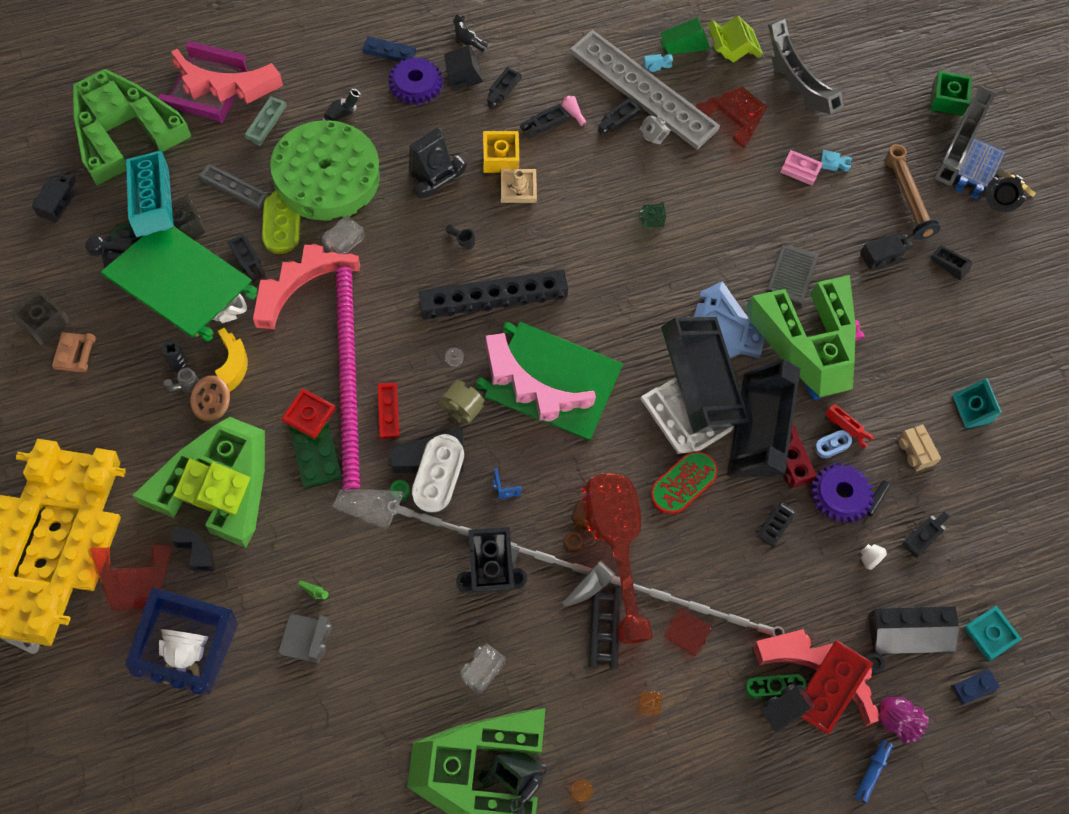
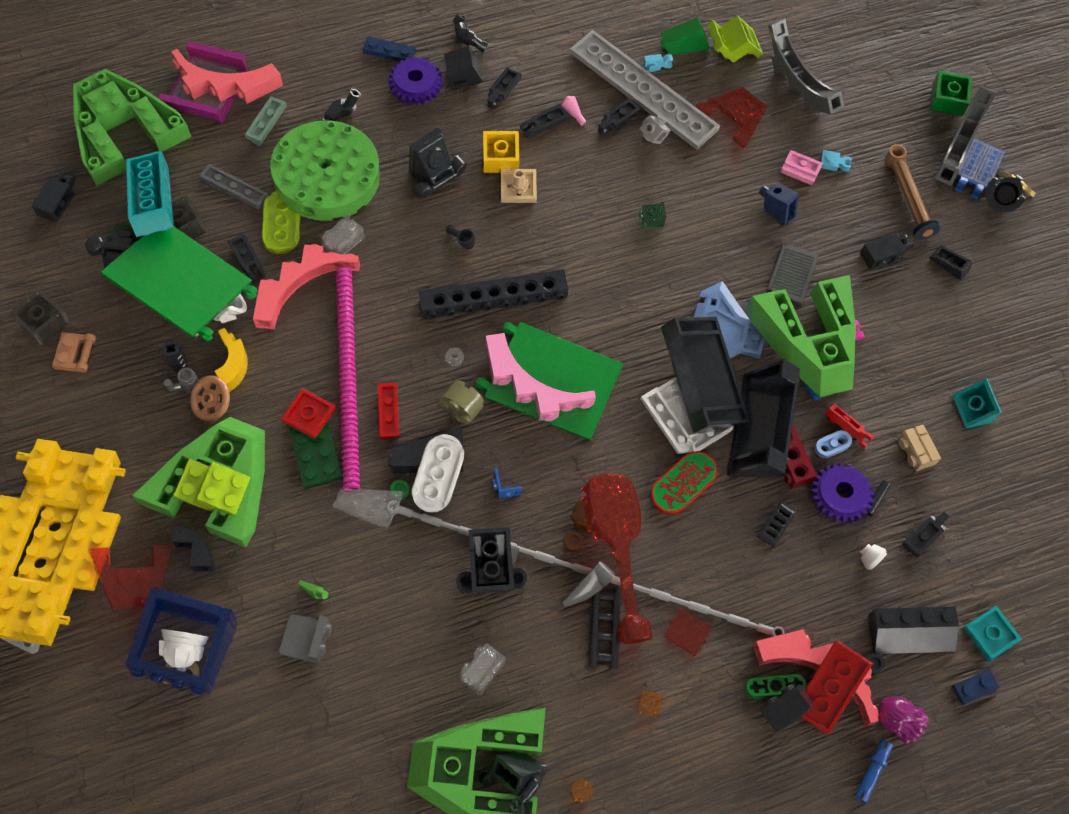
none -> dark blue torso [759,183,799,226]

